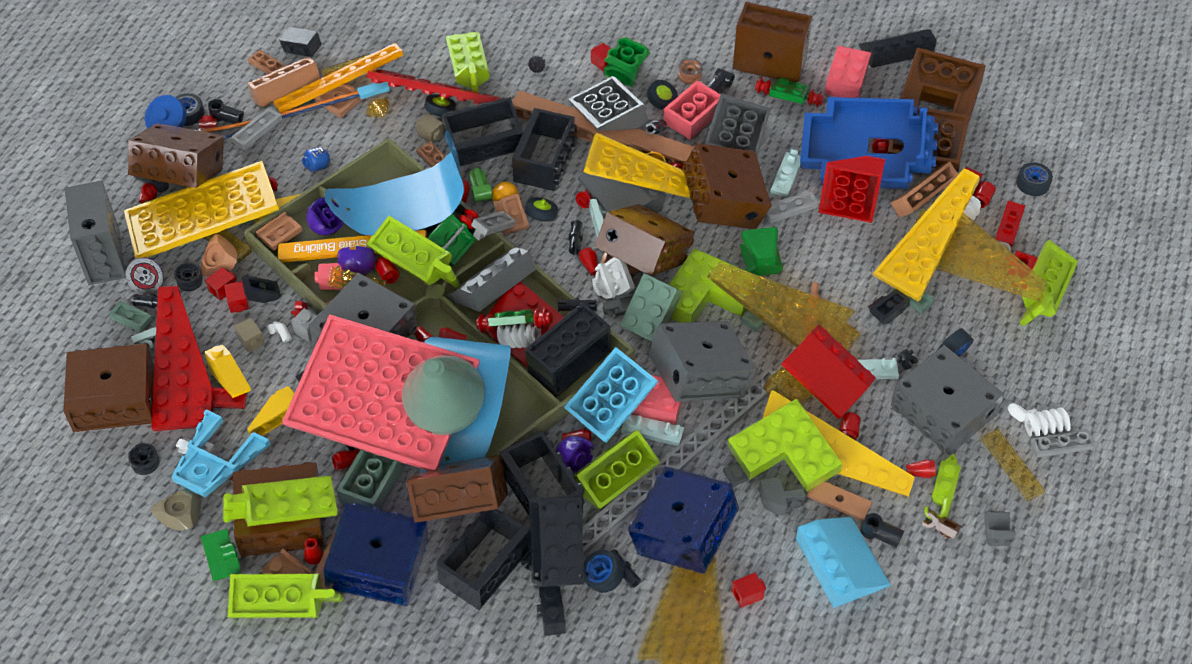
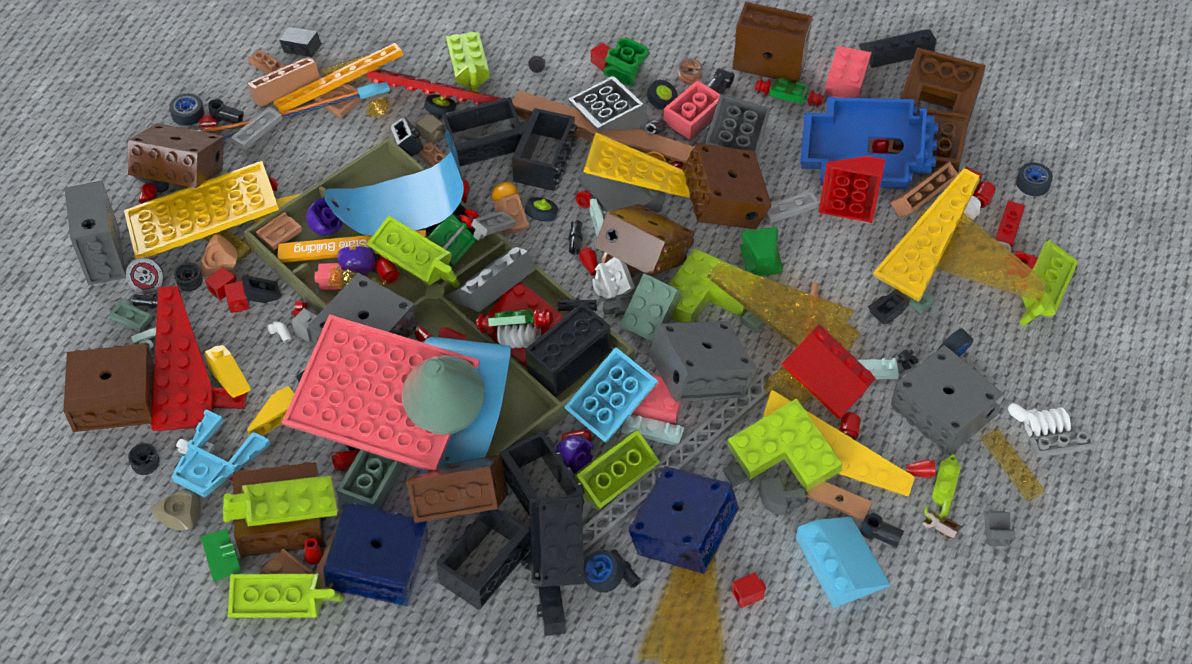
blue wheel [144,95,187,129] -> none
dark tan brick [234,318,265,352] -> none
blue head [302,147,330,172] -> none
bright green piece [469,168,492,202] -> none
light aqua plate [770,149,801,198] -> none
none -> black brick [391,116,424,157]

